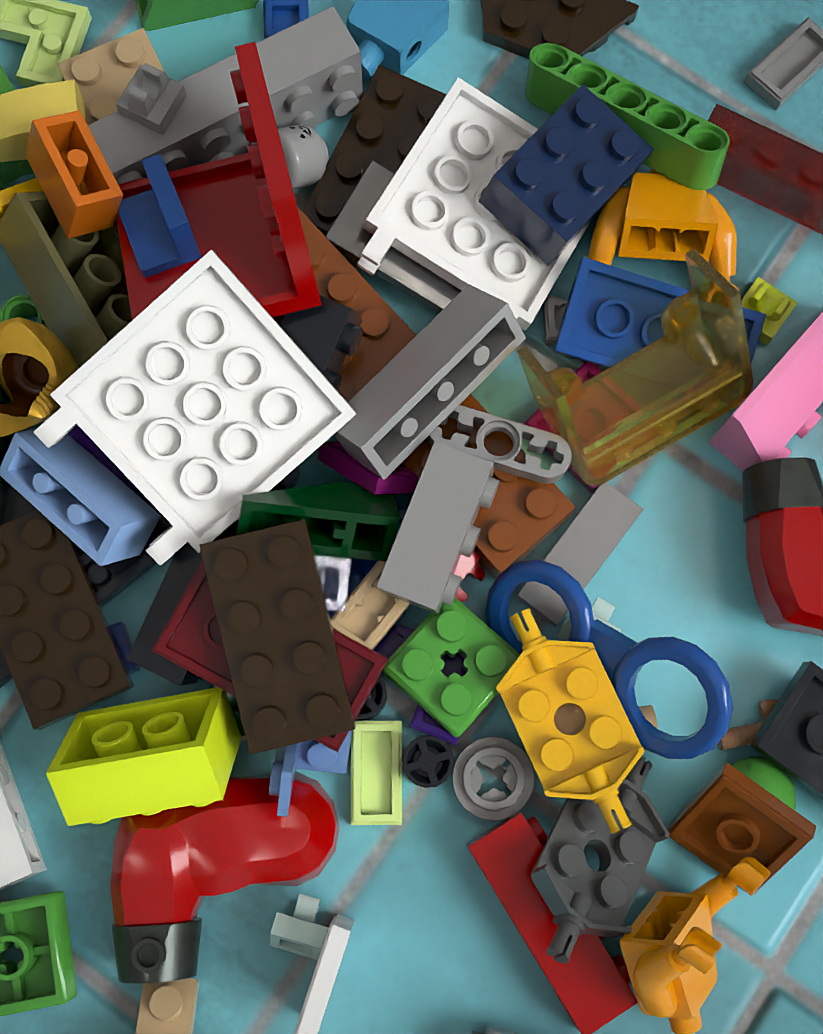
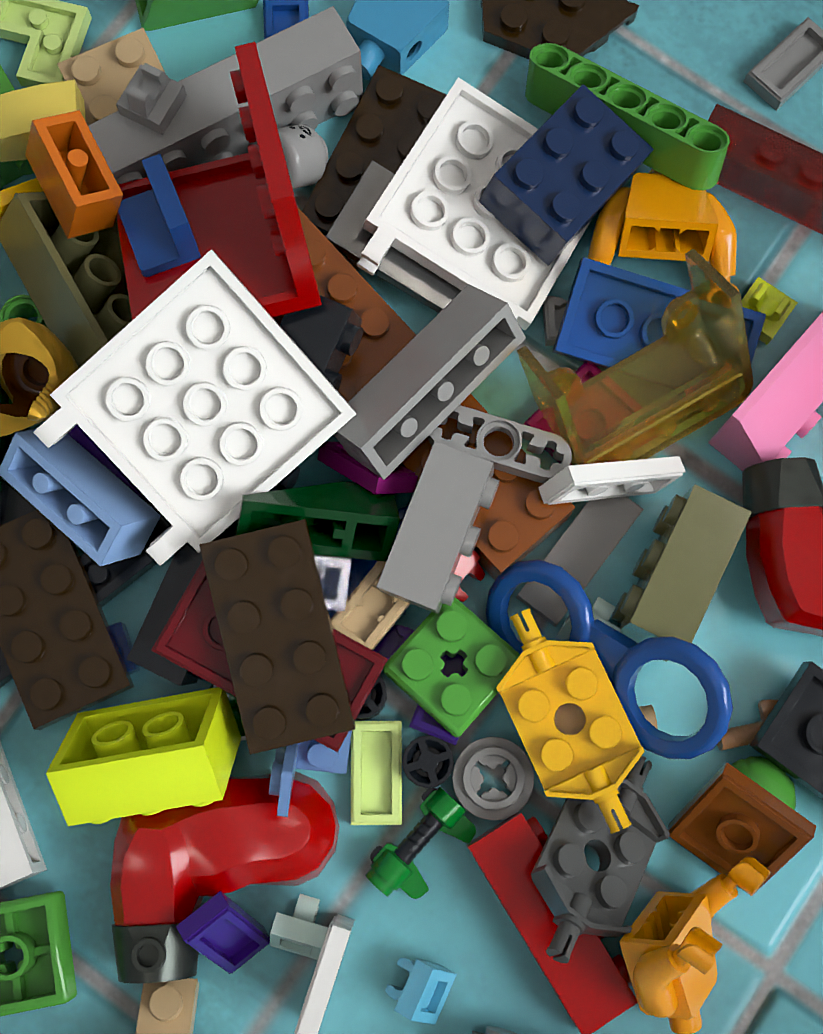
none -> dark purple tile [176,891,270,974]
none -> green piece [365,787,476,899]
none -> medium azure tile [385,958,457,1025]
none -> white tile [538,456,686,505]
none -> olive piece [611,484,752,662]

